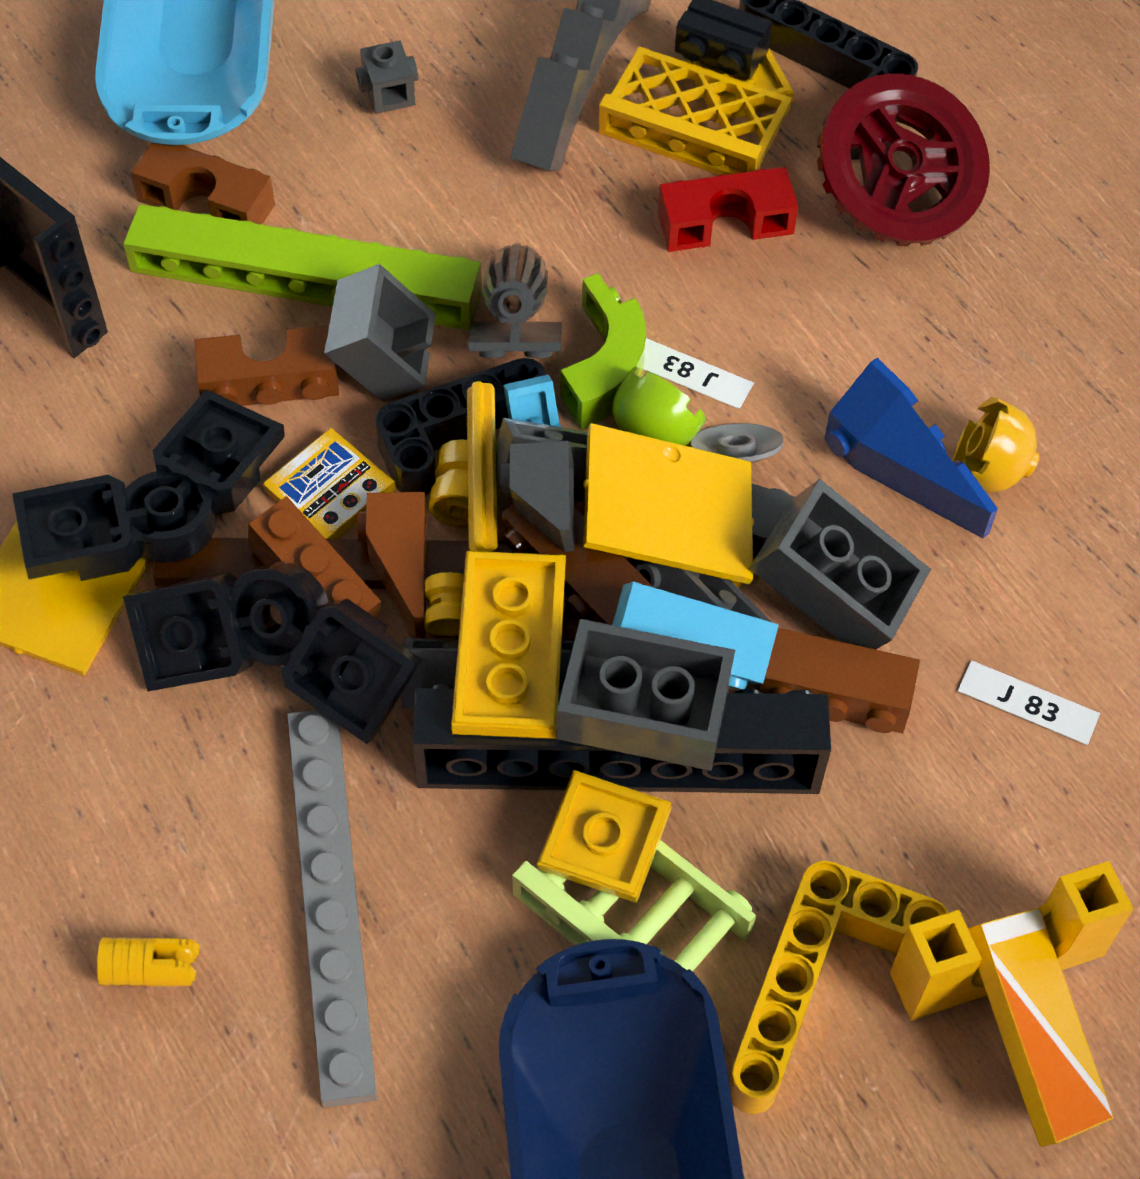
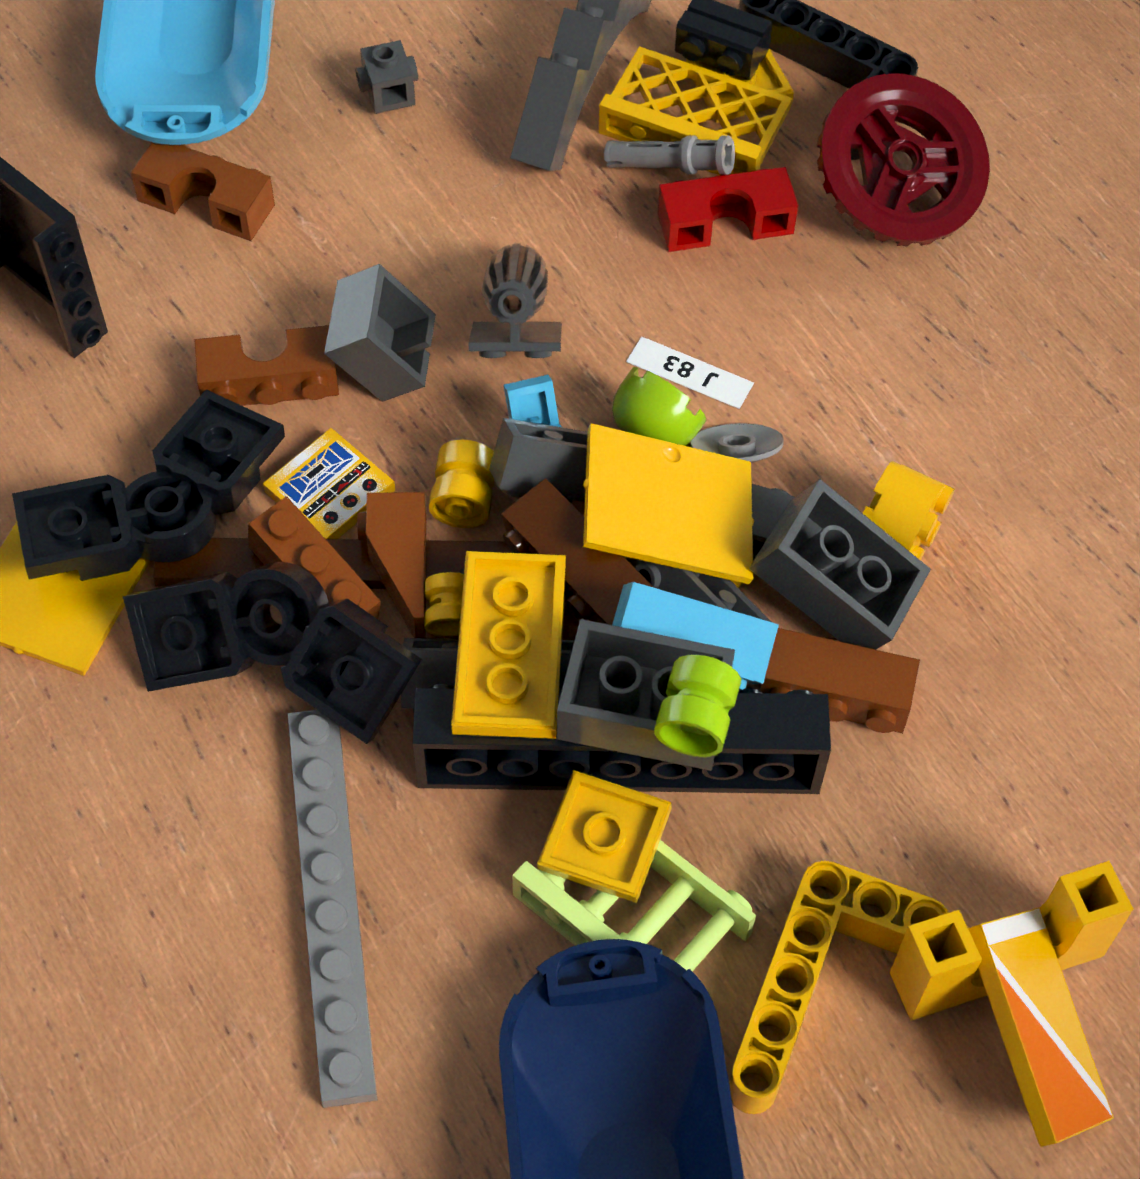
yellow hinge [97,937,200,987] -> none
lime brick [123,204,482,330] -> none
black beam [375,358,546,495] -> none
yellow axle [467,381,498,552] -> none
dark grey slope [501,441,575,552] -> none
lime arch [560,273,646,430] -> none
blue wedge [824,357,998,539] -> none
yellow cylinder [952,397,1039,493] -> none
white sticker [958,660,1100,745] -> none
none -> light grey pin [604,135,735,175]
none -> lime wheel [654,655,741,757]
none -> yellow brick [863,461,955,560]

